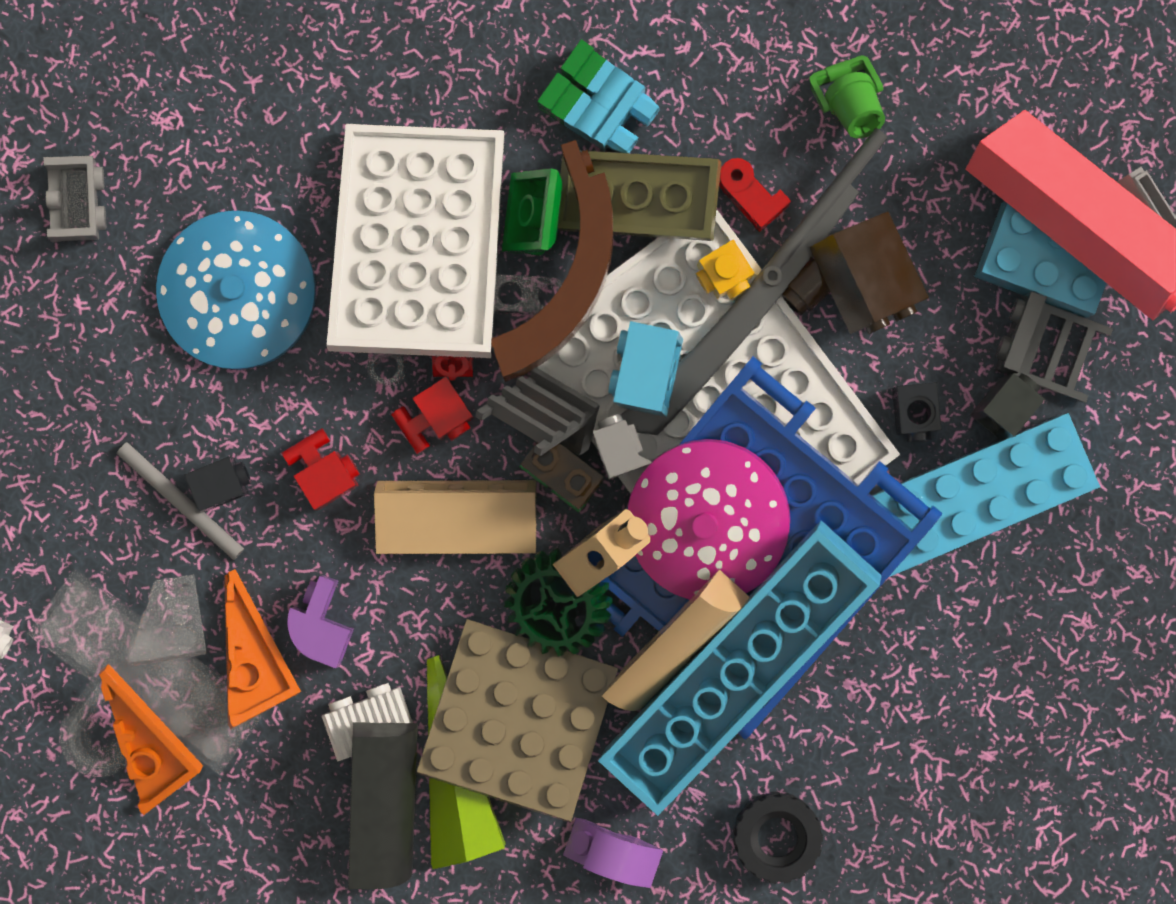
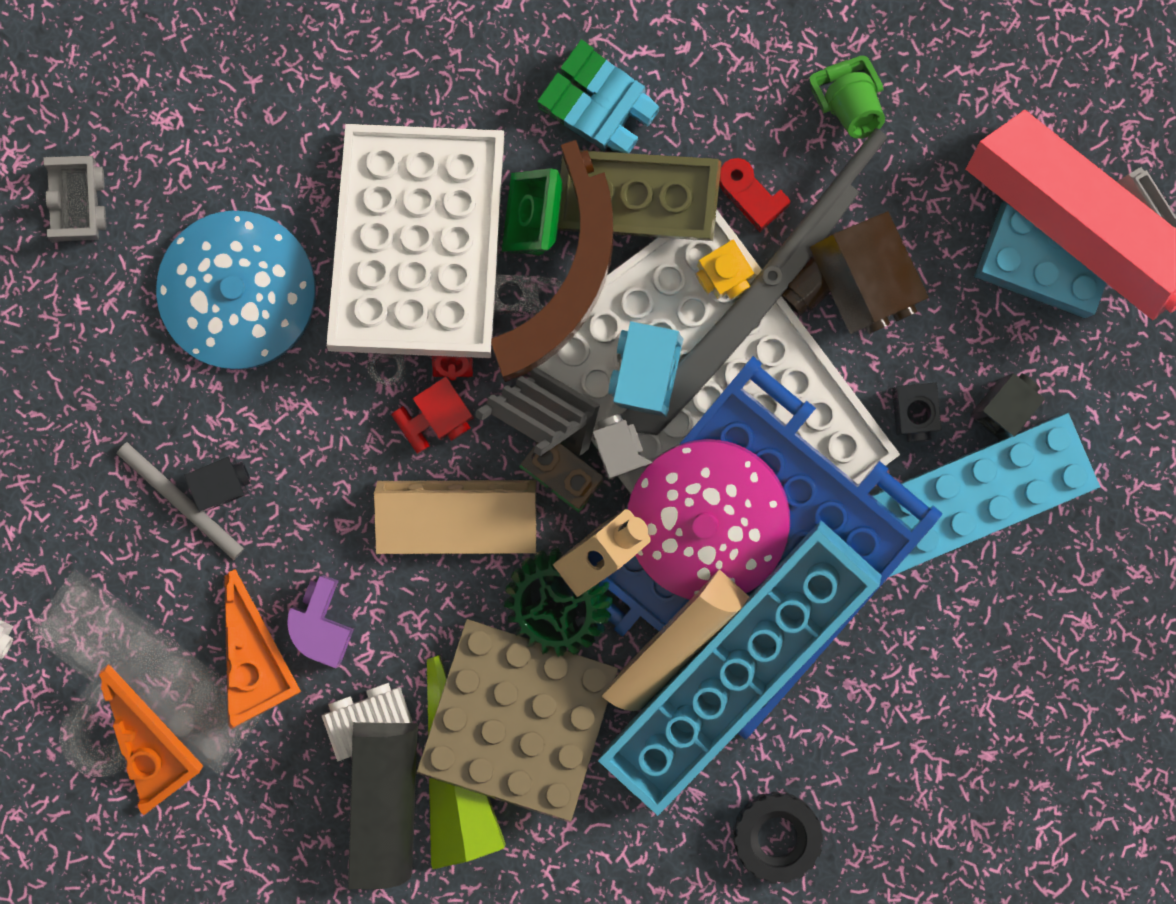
clear wing [127,574,207,667] -> none
red brick [281,428,360,510] -> none
medium lavender brick [563,818,663,888] -> none
dark grey plate [994,291,1113,403] -> none

